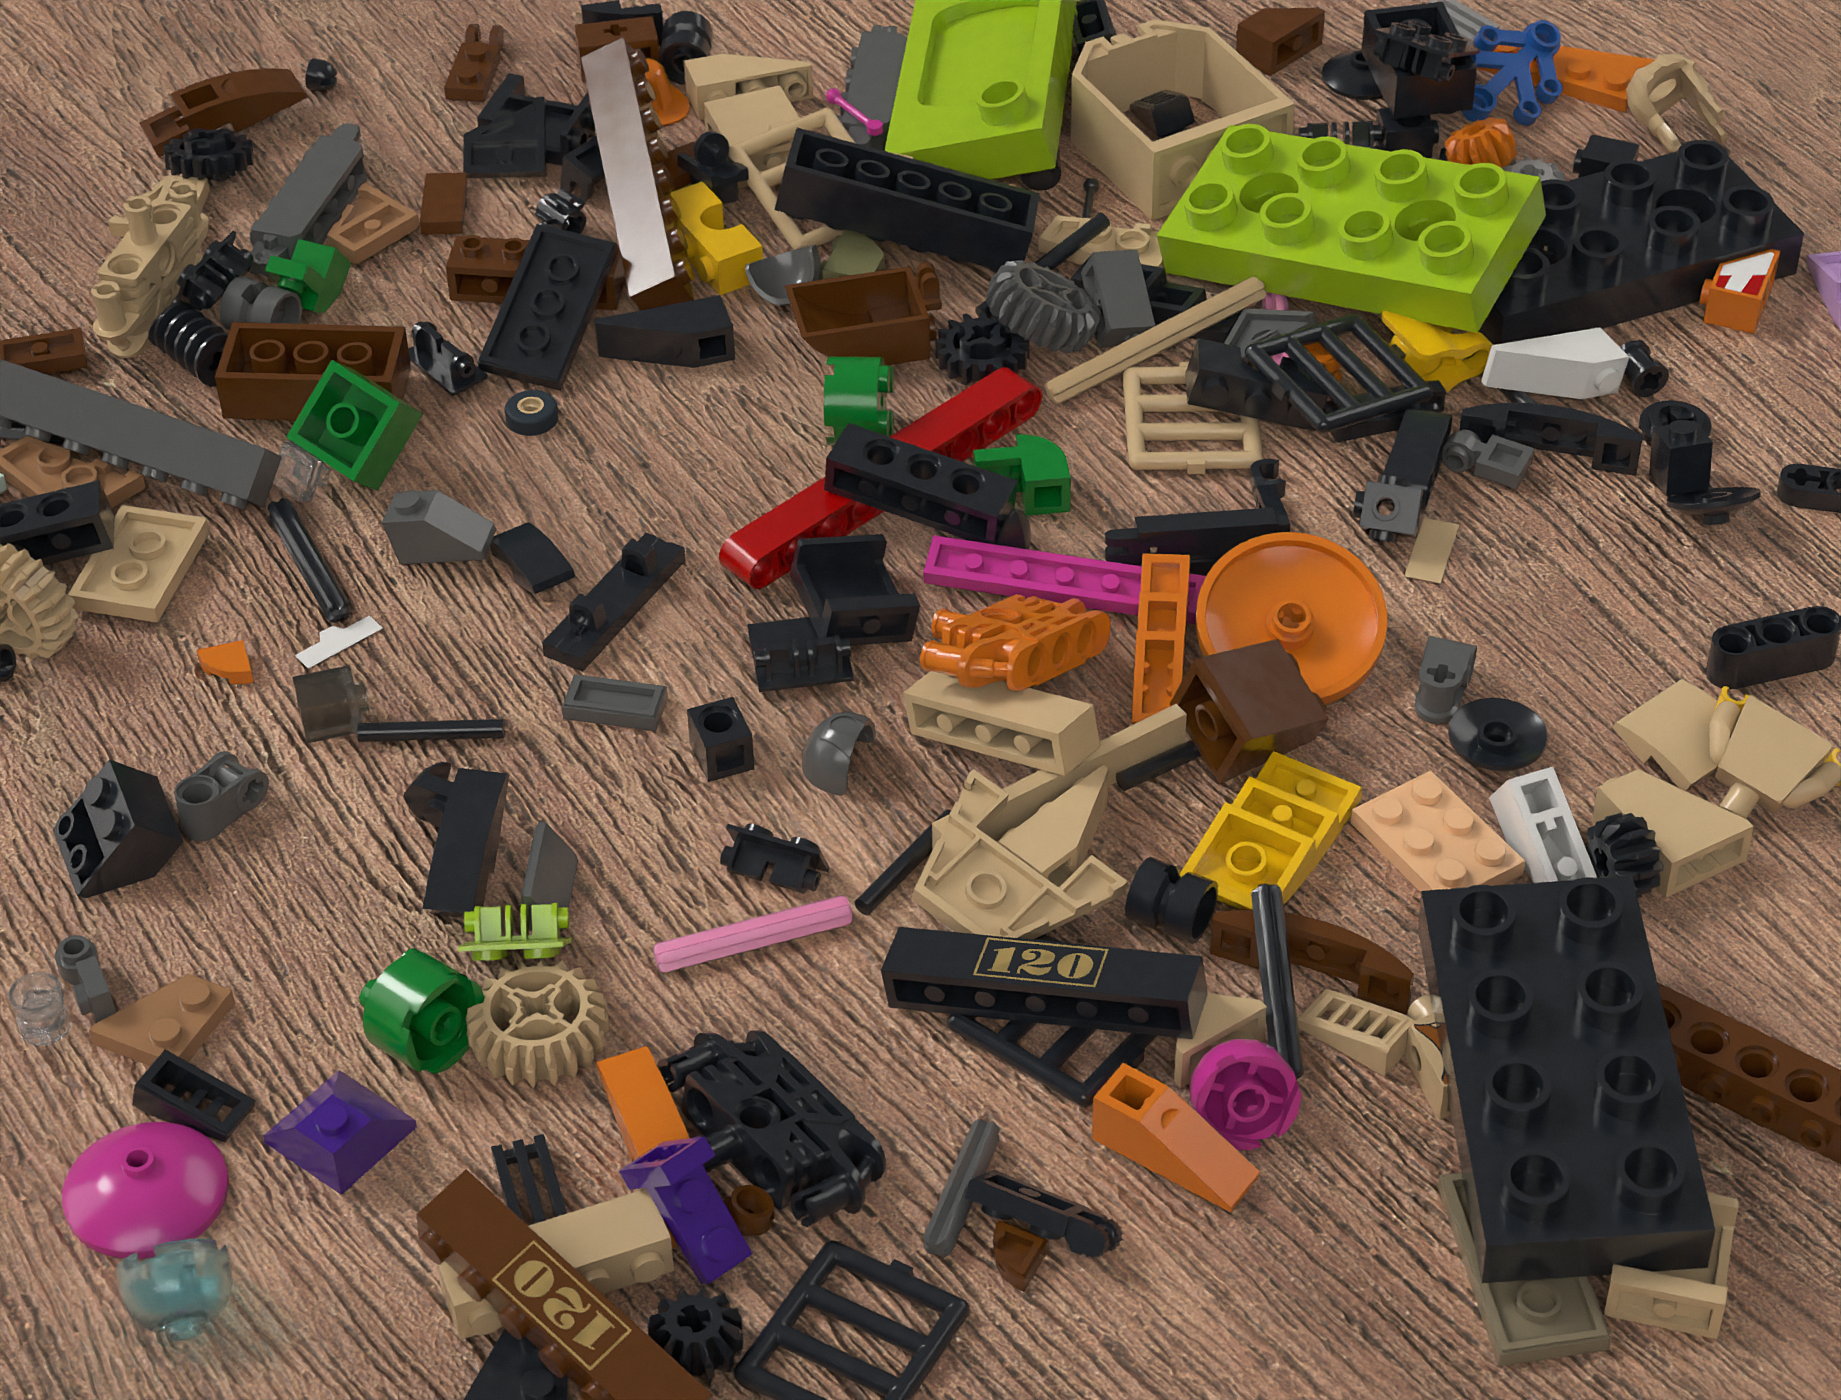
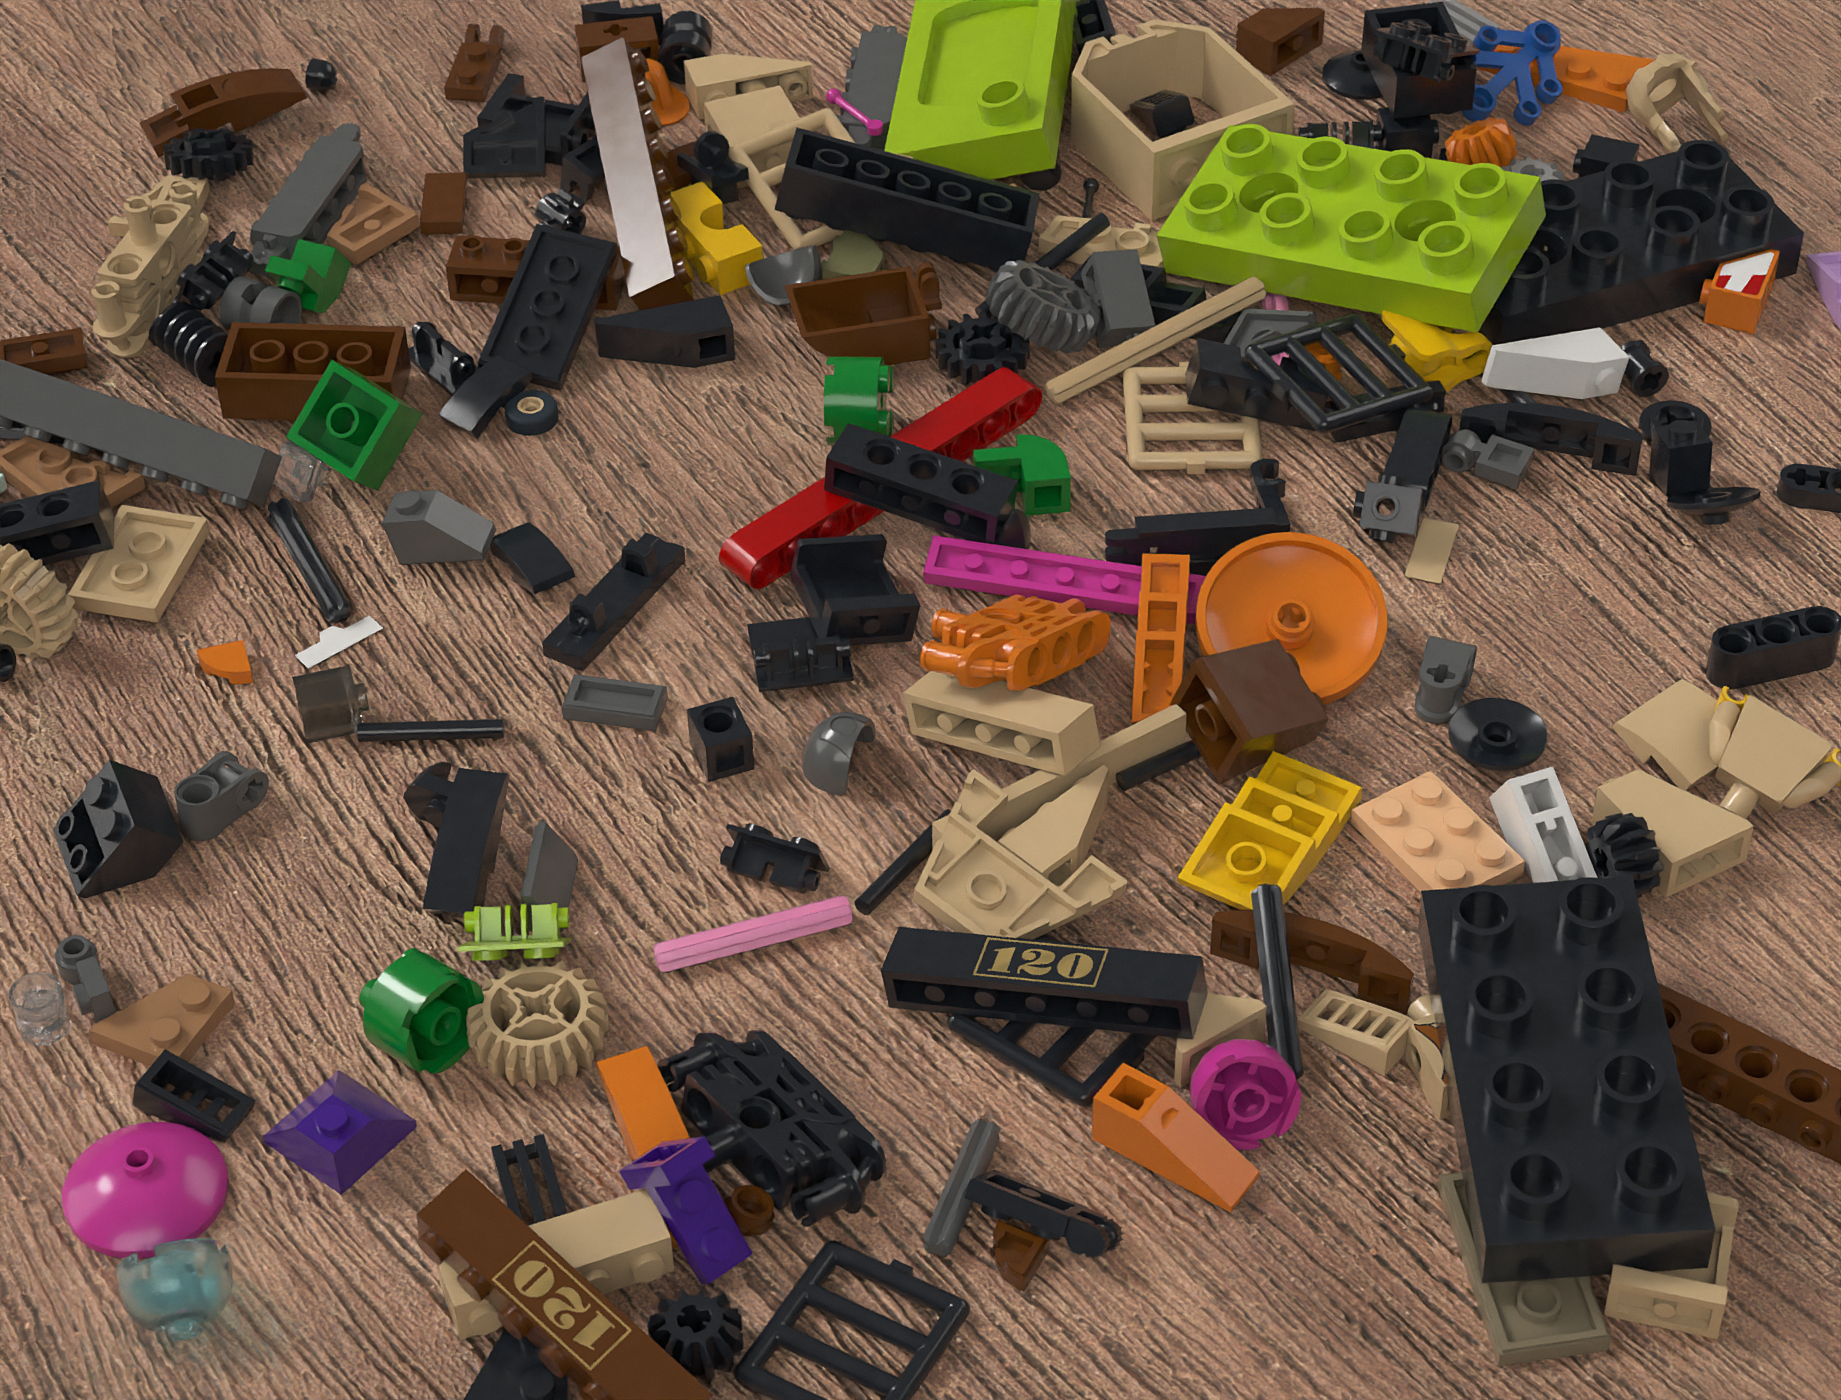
black wheel [1125,857,1218,944] -> none
none -> black slope [438,355,534,439]

